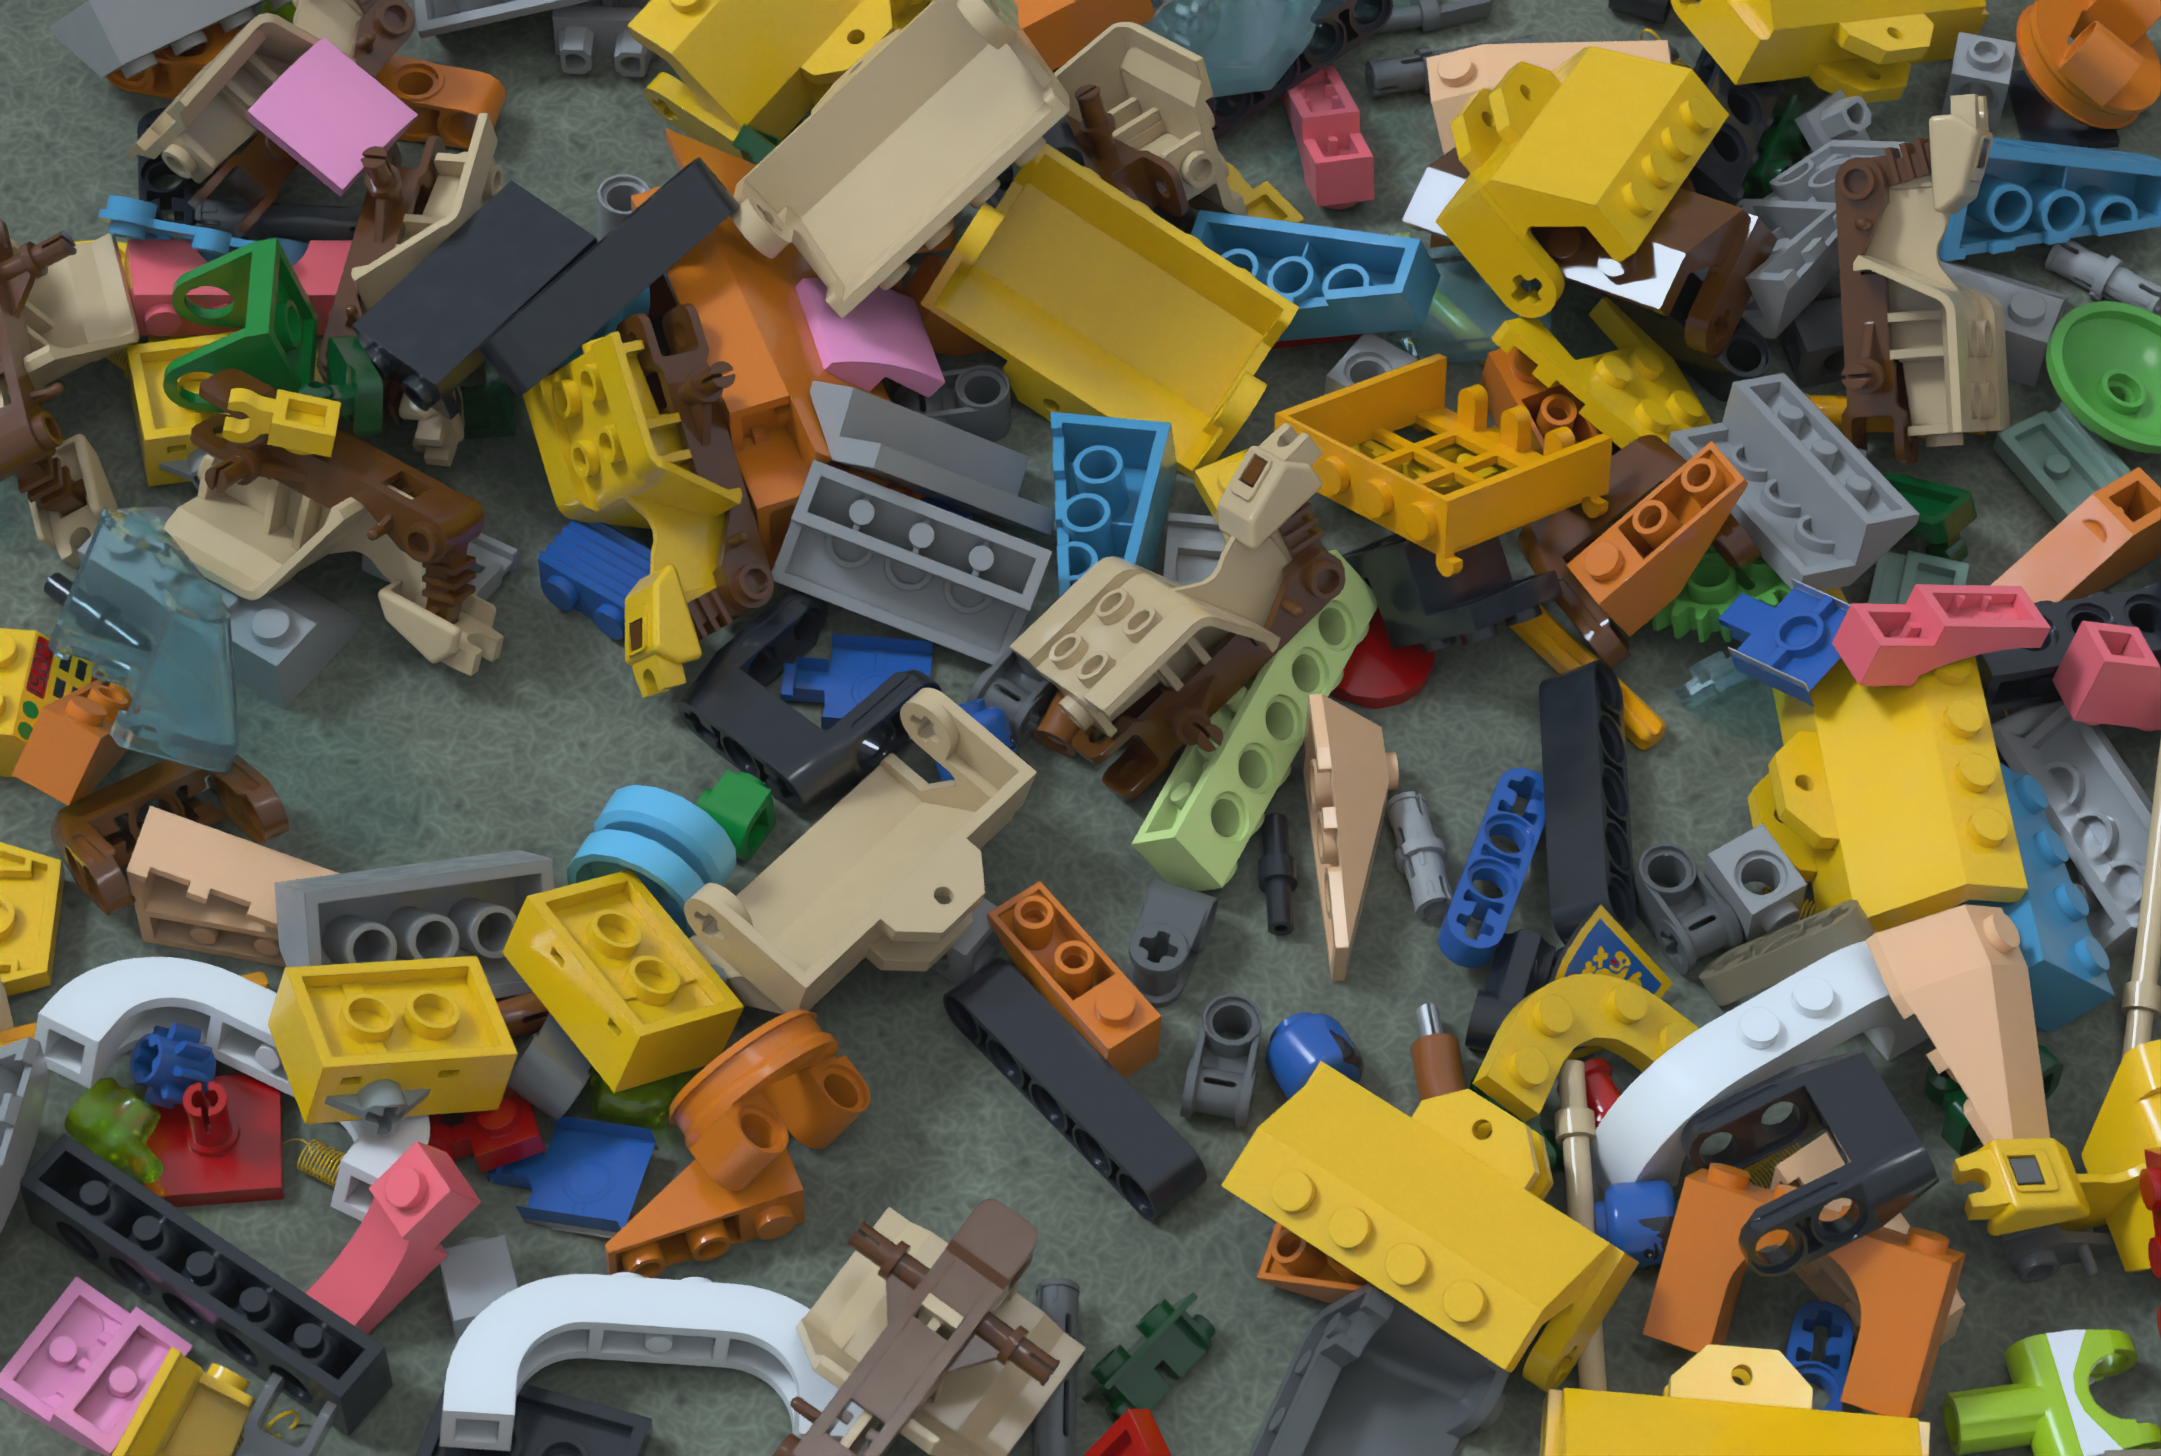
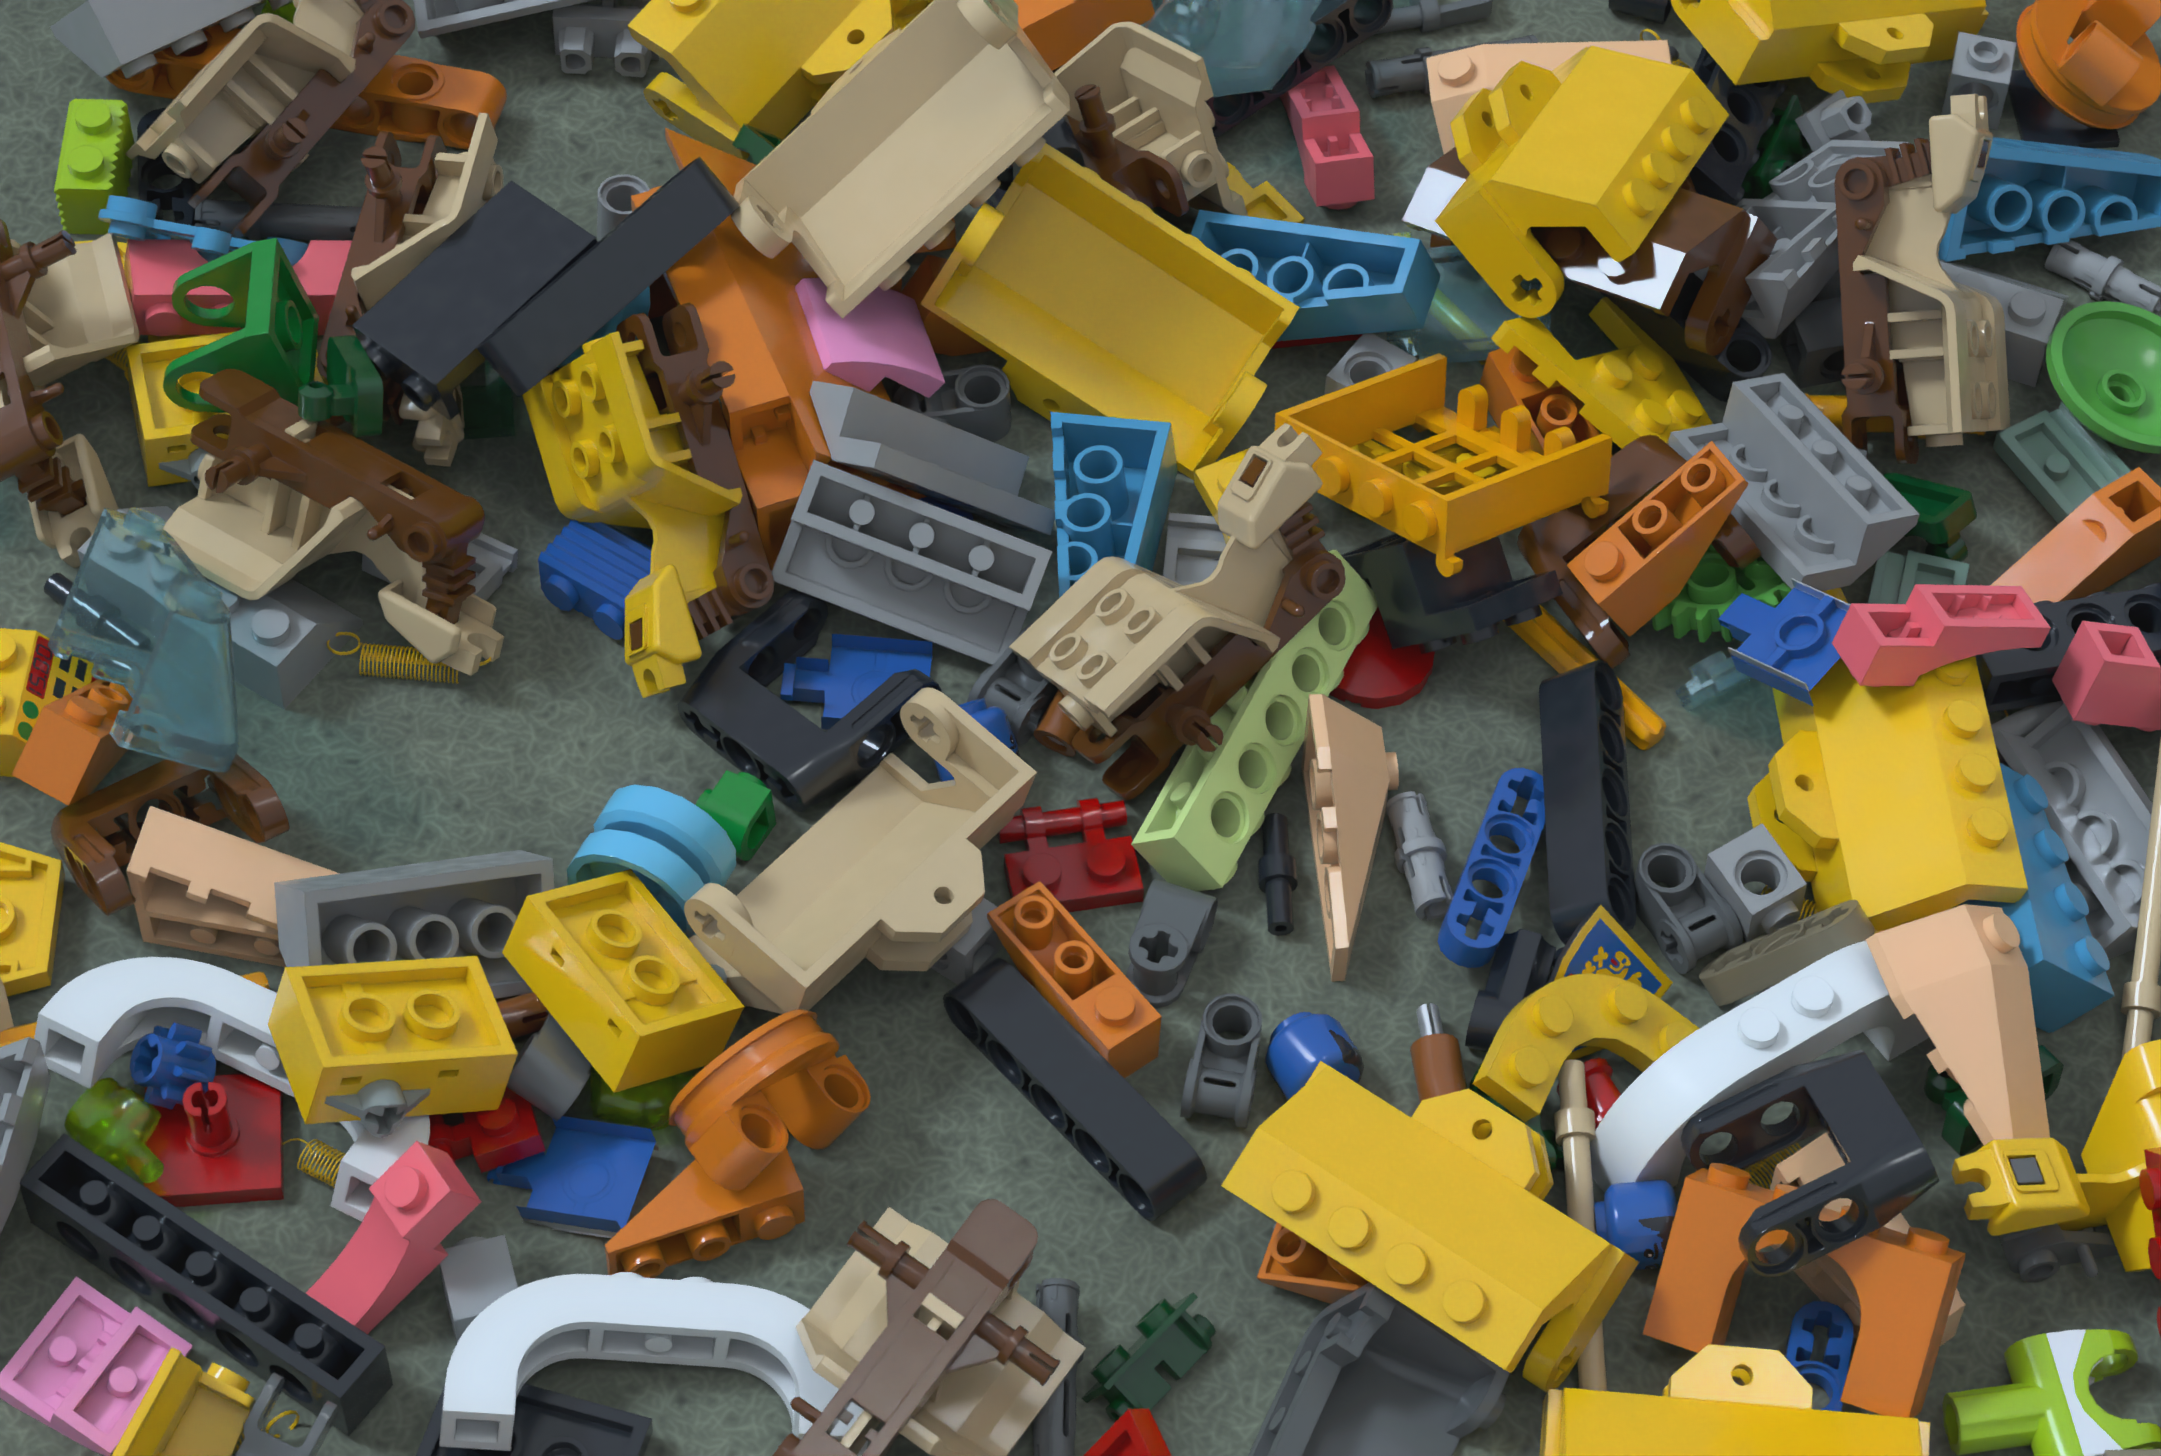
yellow plate [222,388,341,457] -> none
bright pink slope [246,37,418,197] -> none
none -> lime brick [54,99,135,235]
none -> yellow piece [327,632,491,684]
none -> red plate [997,798,1144,912]

